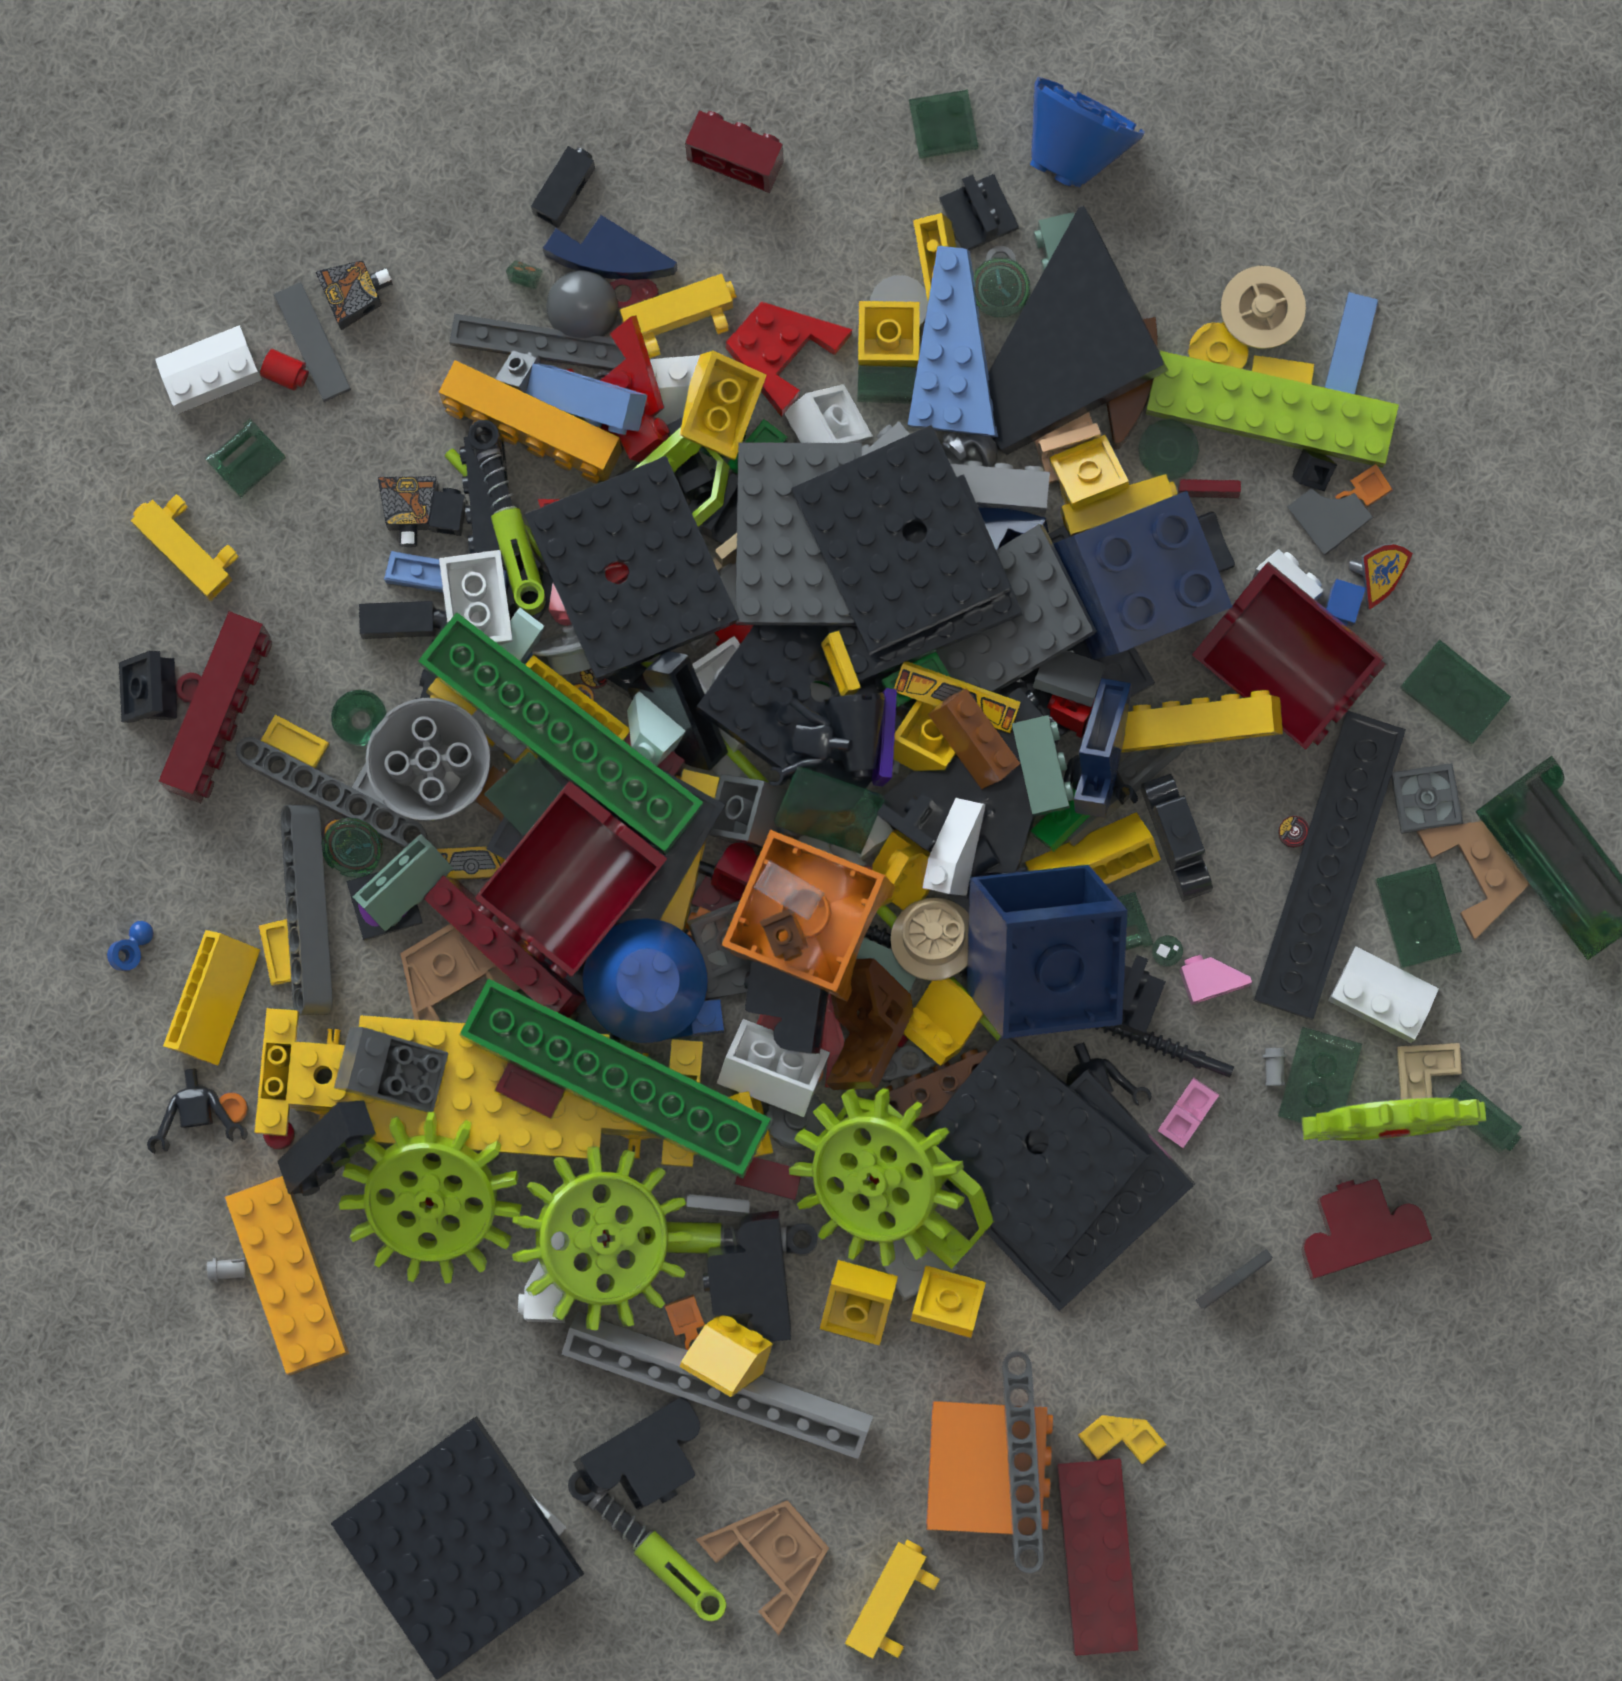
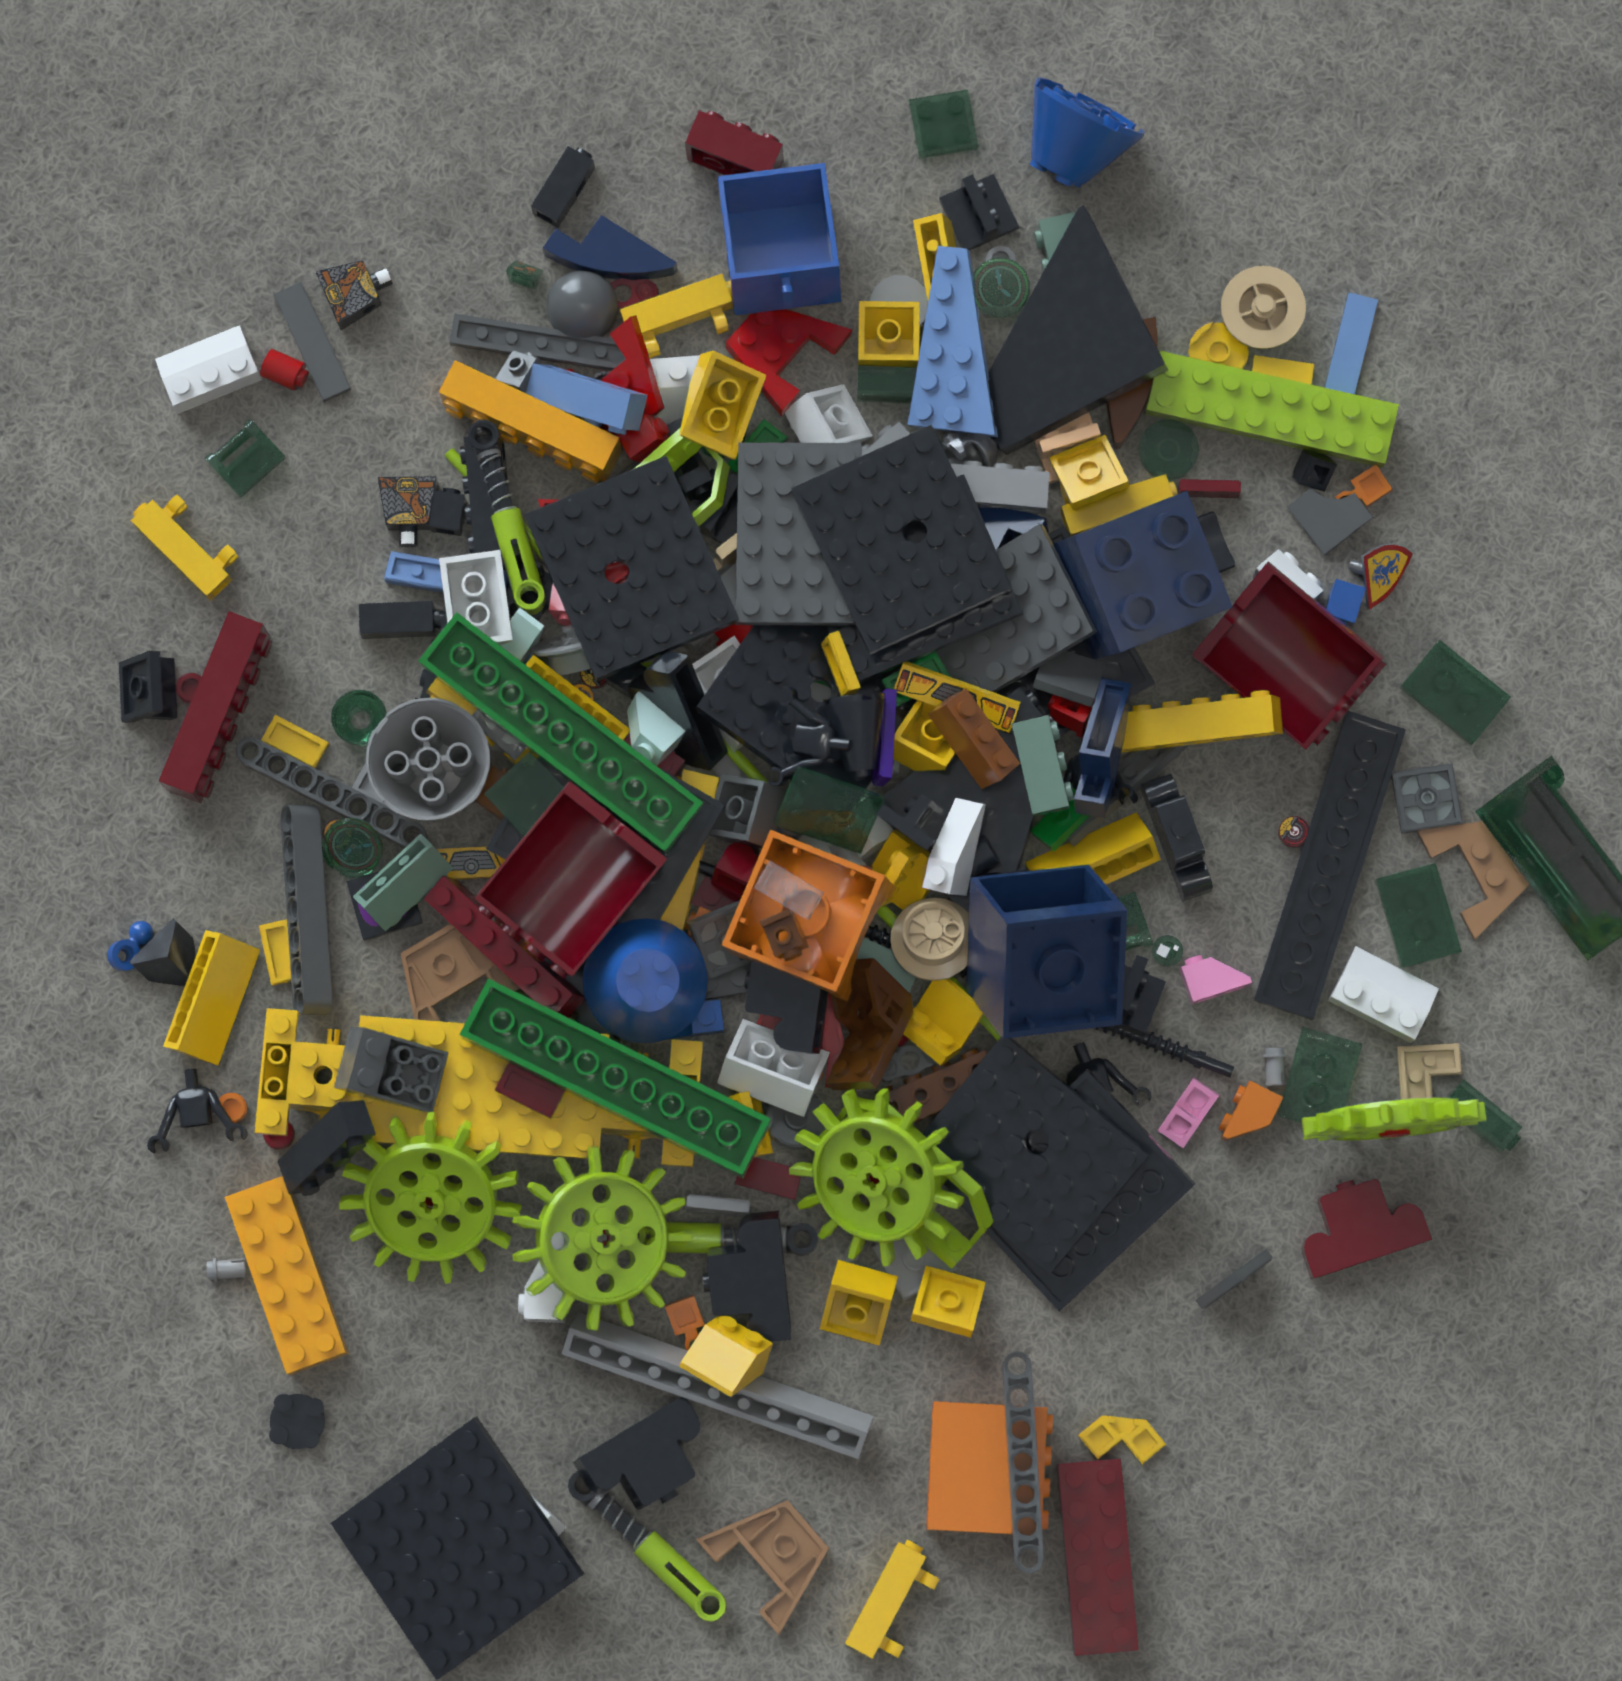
none -> black slope [129,918,196,986]
none -> black piece [269,1394,325,1449]
none -> blue piece [717,163,841,315]
none -> orange slope [1218,1081,1283,1141]

